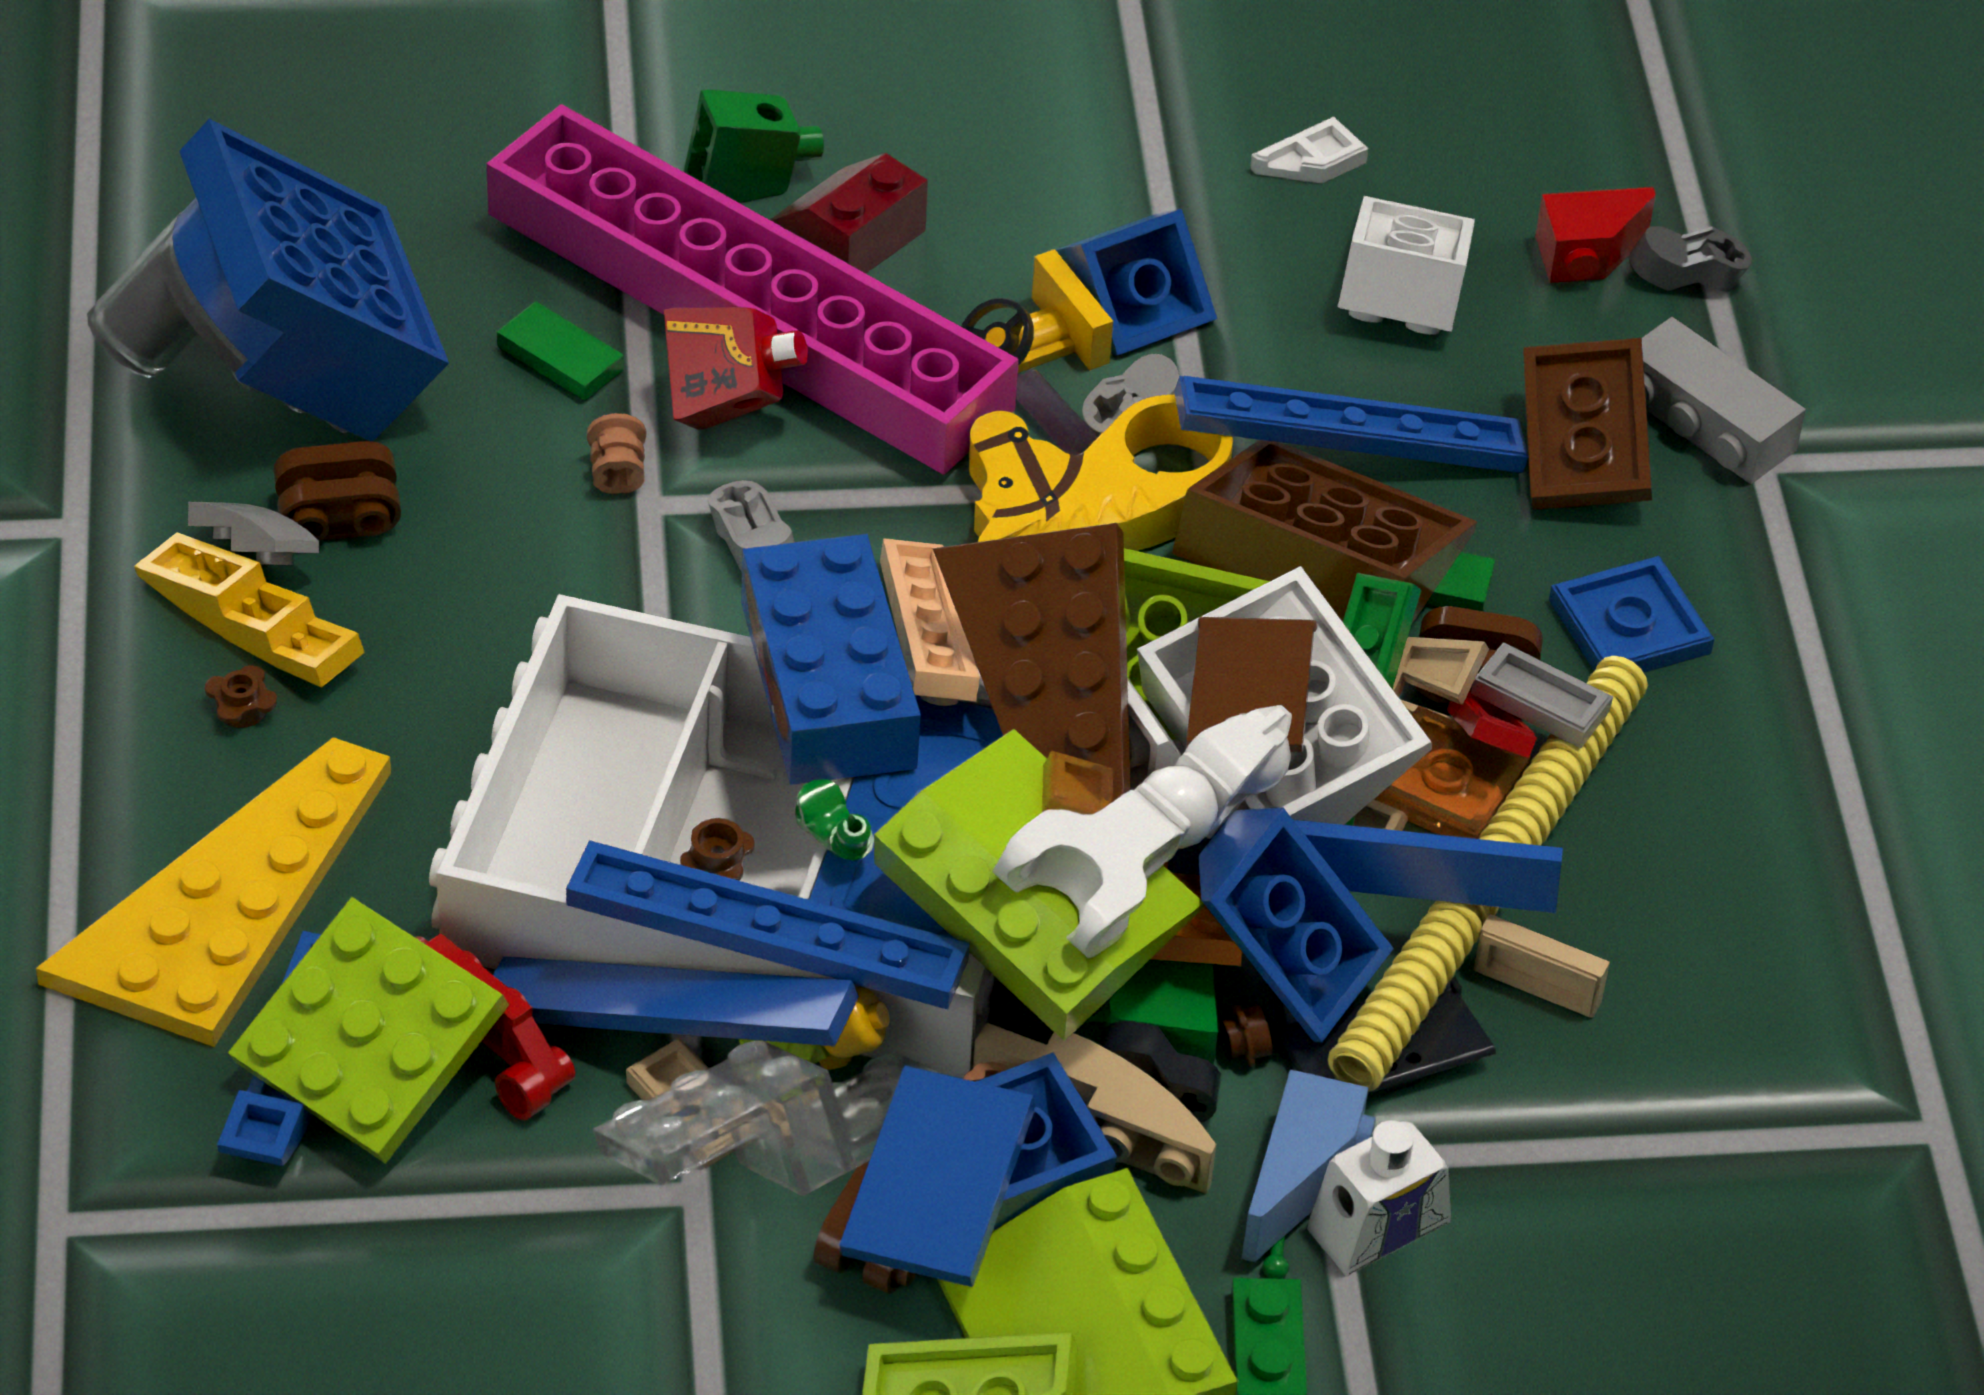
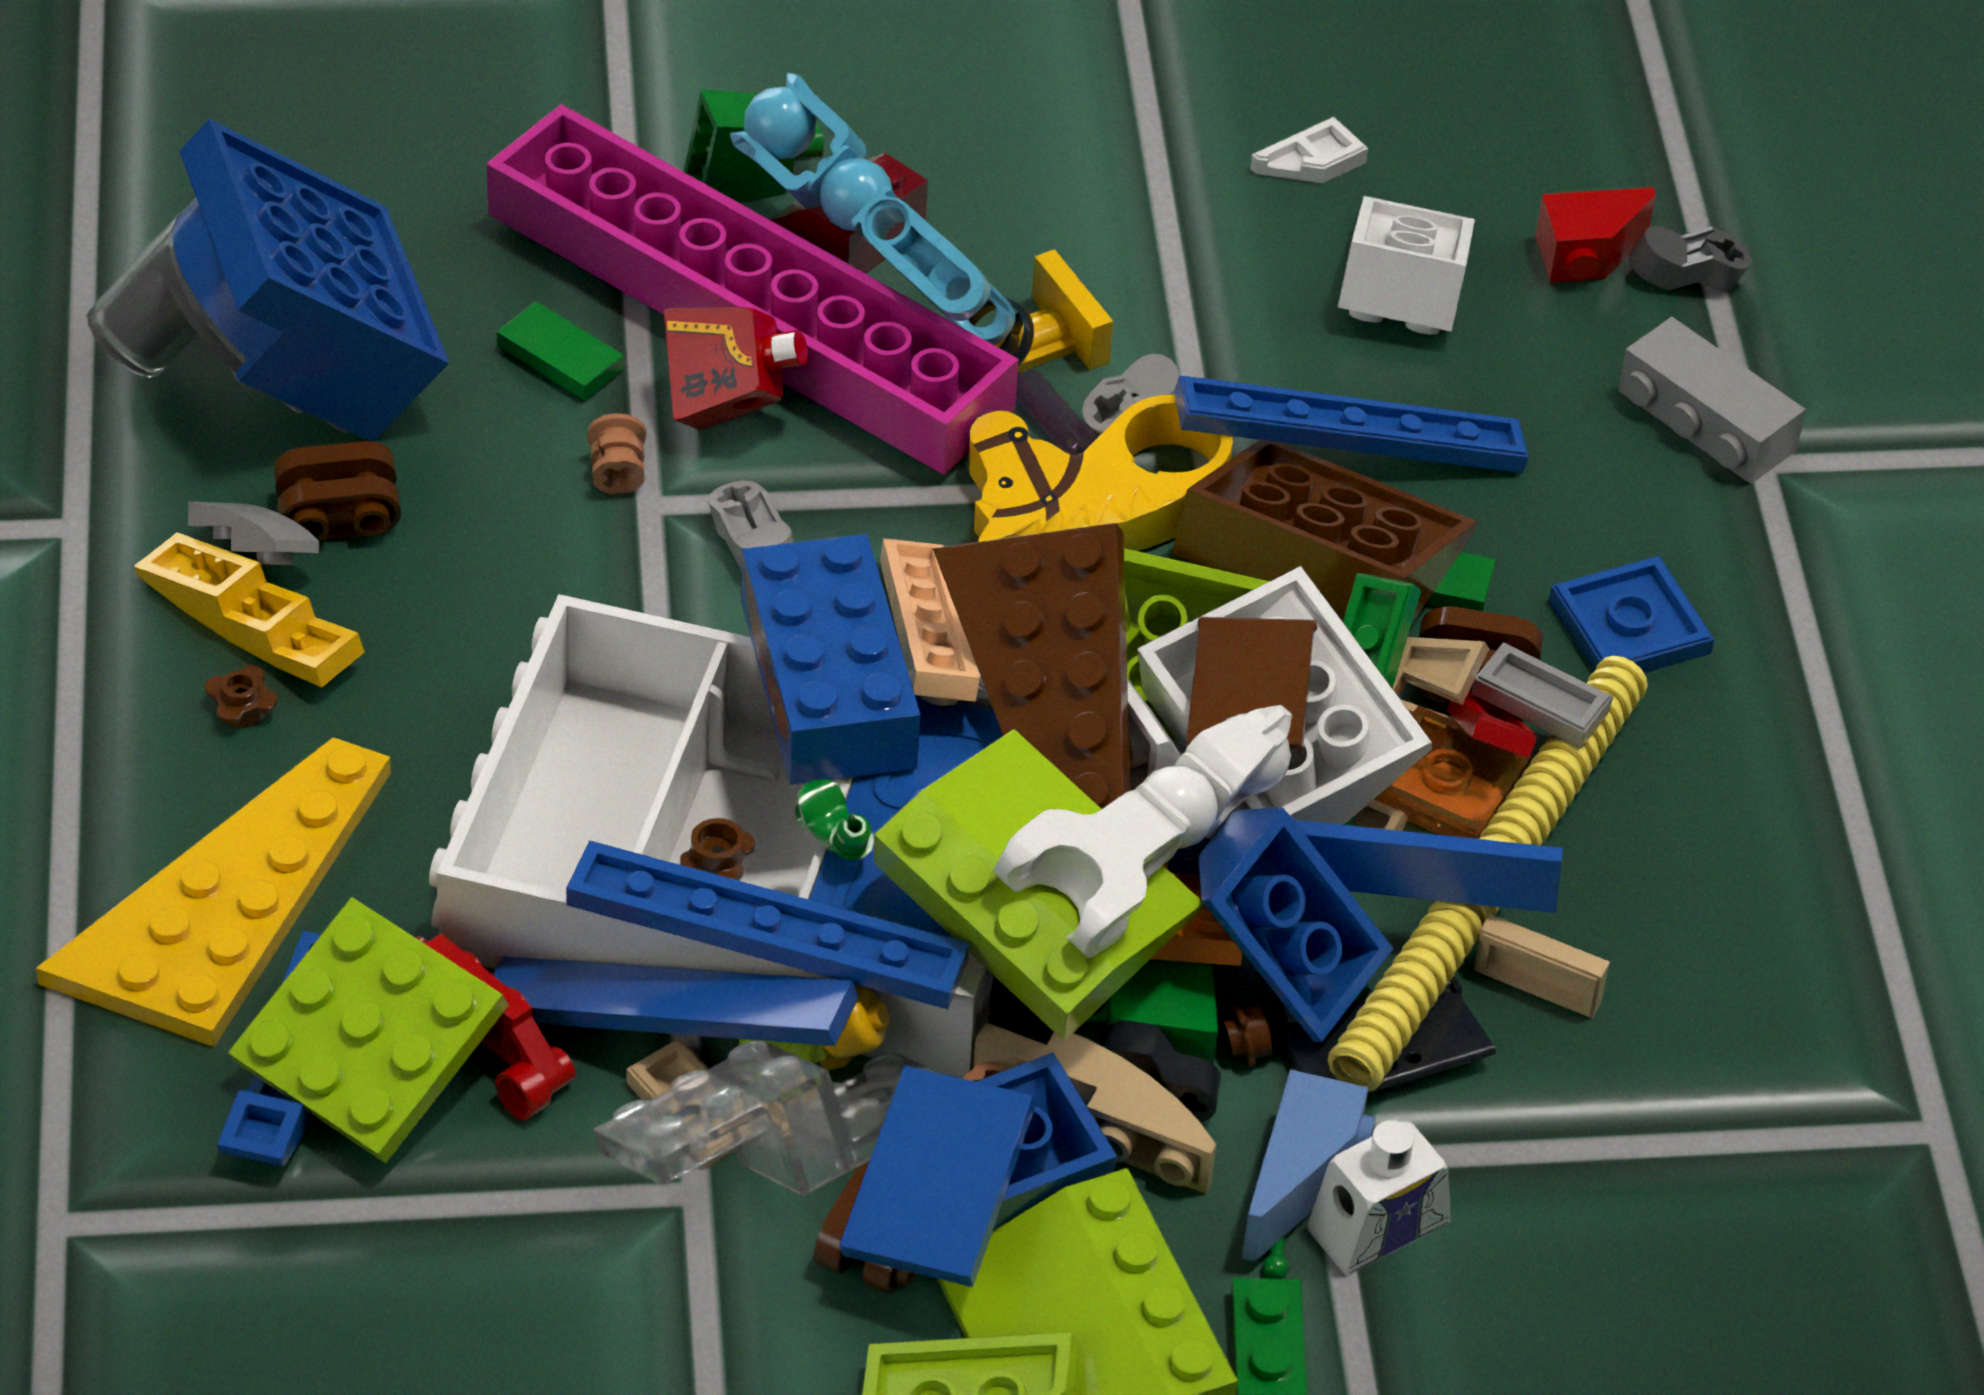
clear orange tile [1042,751,1113,815] -> none
blue slope [1056,209,1218,356] -> none
reddish brown plate [1523,338,1652,510] -> none
none -> medium azure piece [730,73,1015,345]

